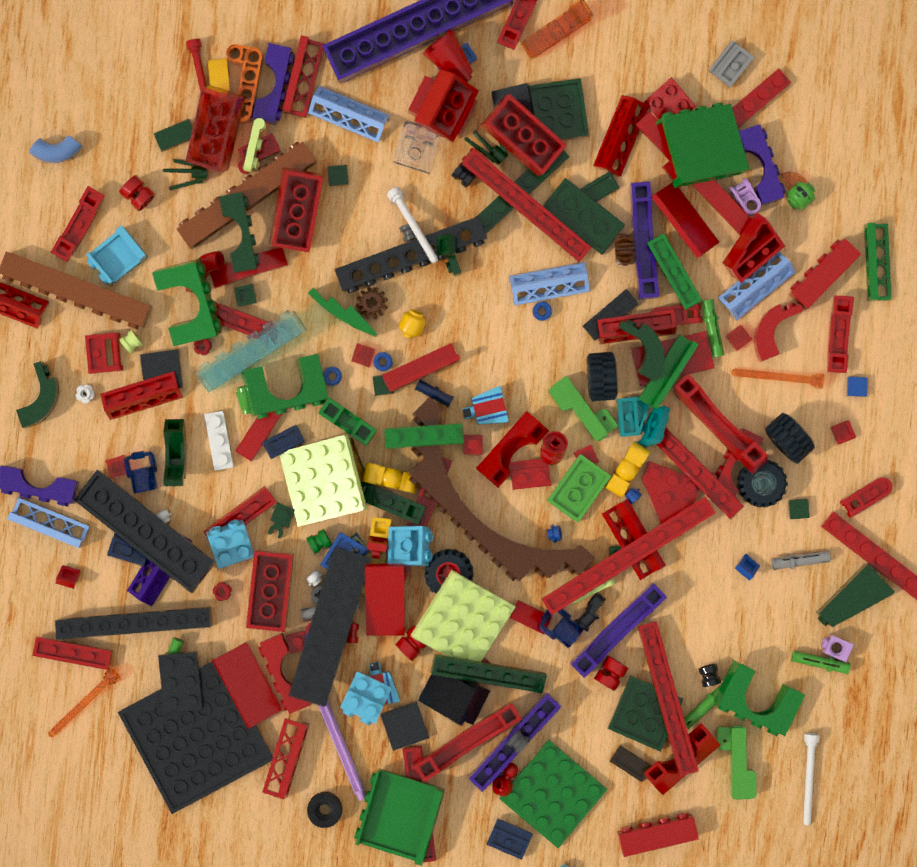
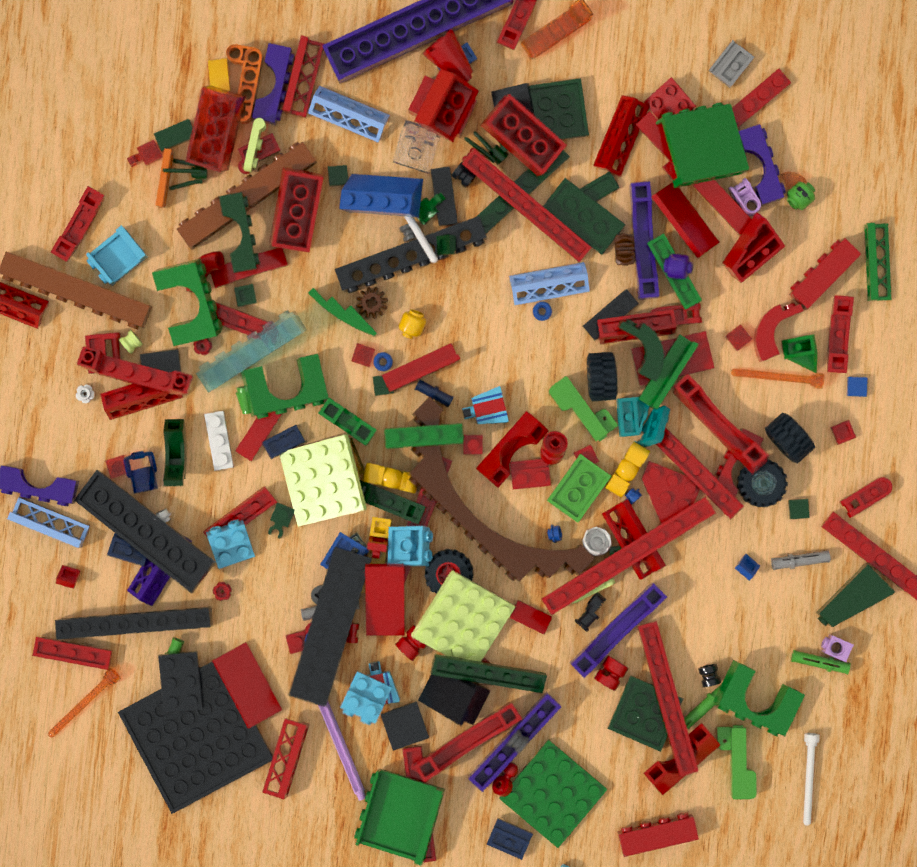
dark green arch [16,361,59,428] -> none
medium blue cylinder [29,135,83,163] -> none
red wheel [119,175,156,212] -> none
red piece [186,38,216,131] -> none
red brick [246,550,294,632] -> none
red arch [258,633,312,714] -> none
white plate [305,569,323,587] -> none
green wheel [306,529,332,554] -> none
black tyre [307,792,342,828] -> none
blue plate [323,367,342,386] -> none
dark green plate [445,255,461,277] -> none
clear blue piece [538,609,584,648] -> none
dark brown tile [609,745,652,782] -> none
bright green pin [701,299,725,358] -> none
light blue fence [718,252,796,321] -> none
none -> red slope [77,346,193,395]
none -> clear red plate [127,139,163,167]
none -> orange tile [156,148,174,208]
none -> blue slope [339,174,423,218]
none -> green plate [418,193,446,225]
none -> black tile [431,167,458,227]
none -> white hair [582,527,612,556]
none -> dark purple head [664,253,693,280]
none -> green slope [781,334,818,374]

